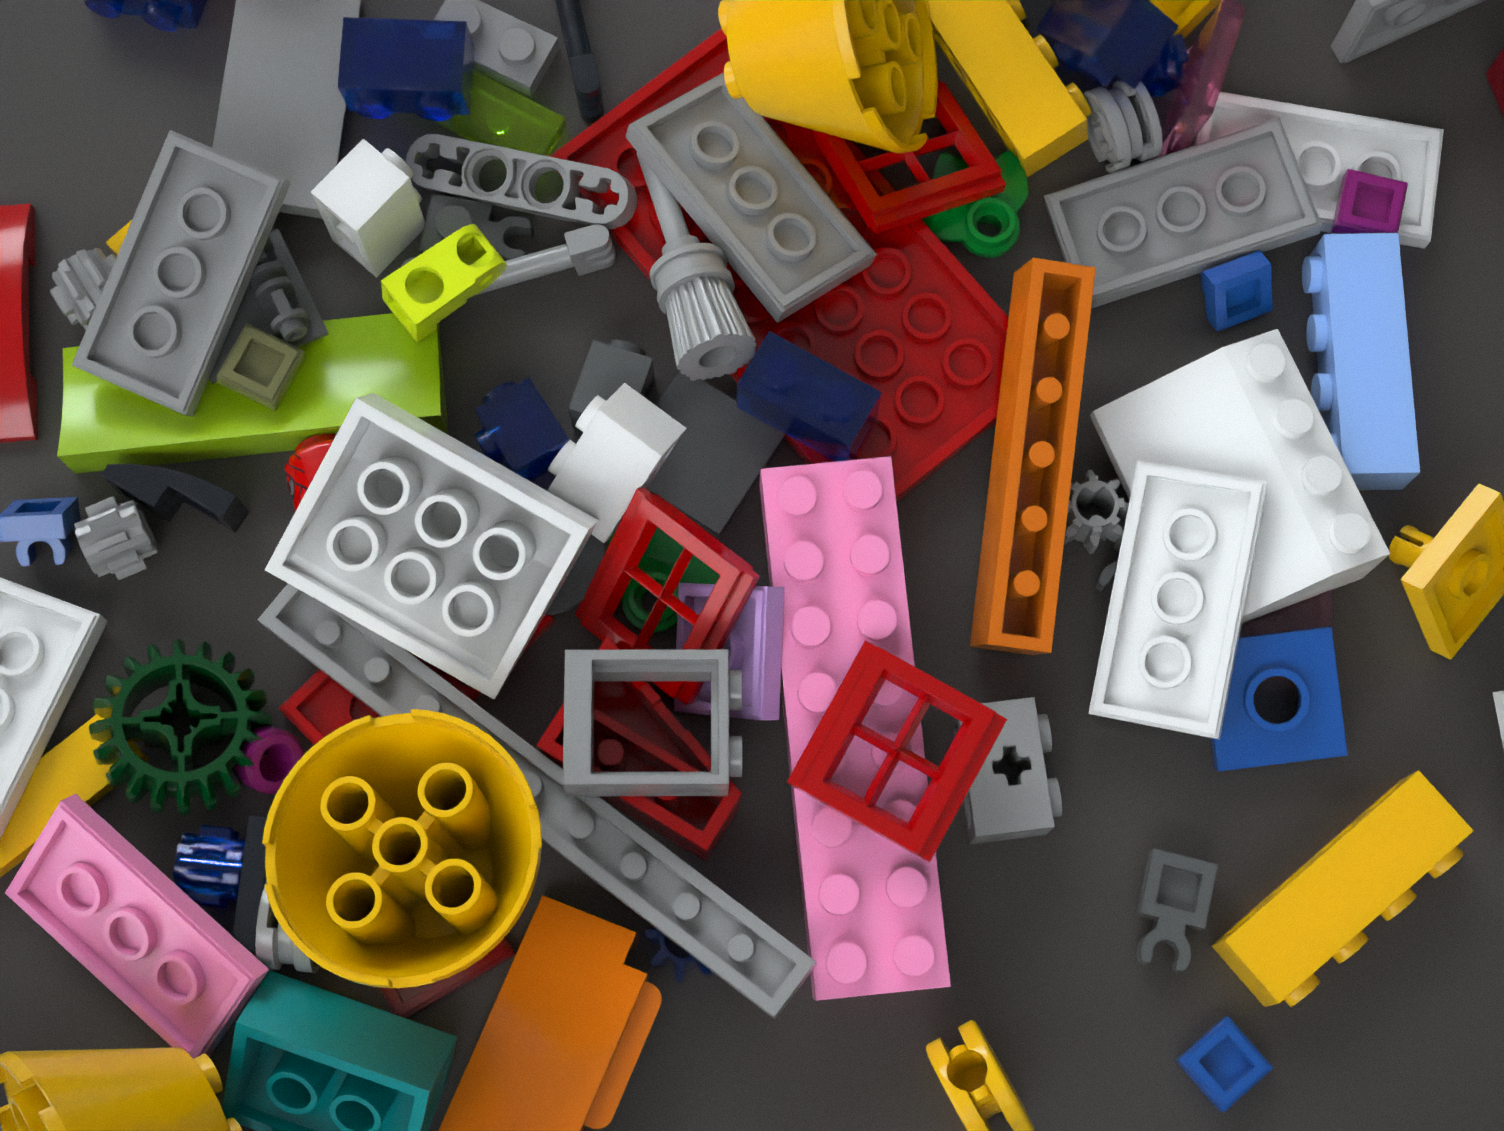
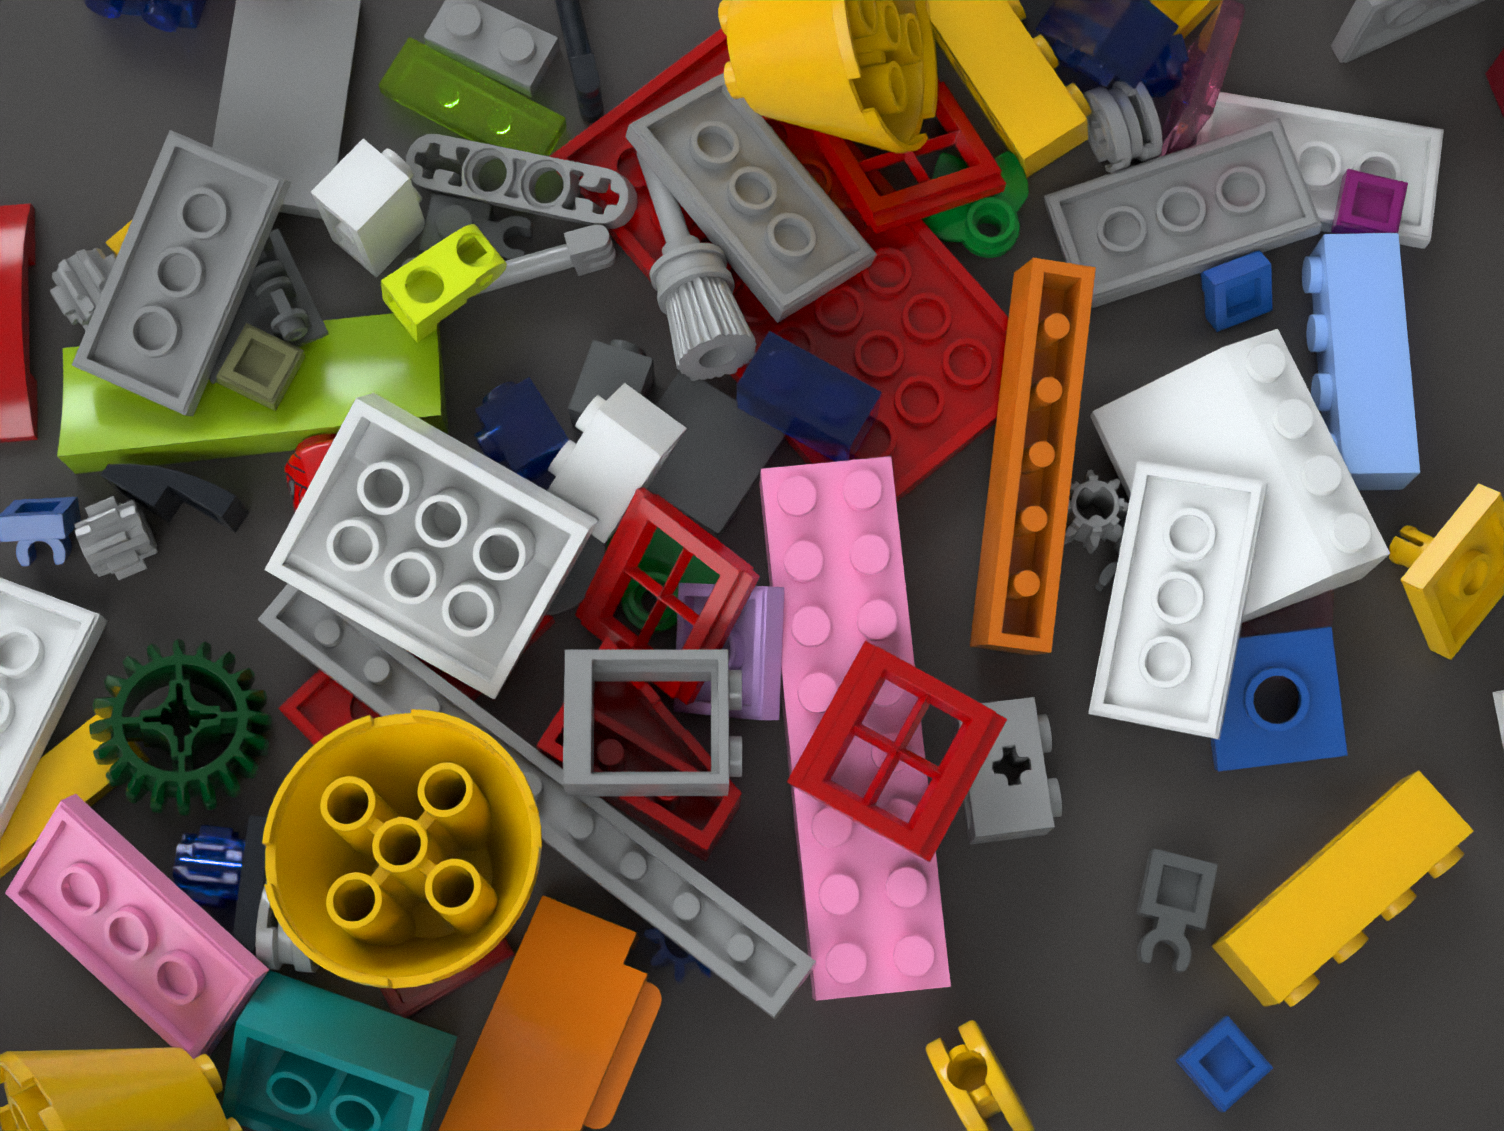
magenta piece [235,726,303,794] -> none
clear blue brick [338,17,475,121] -> none

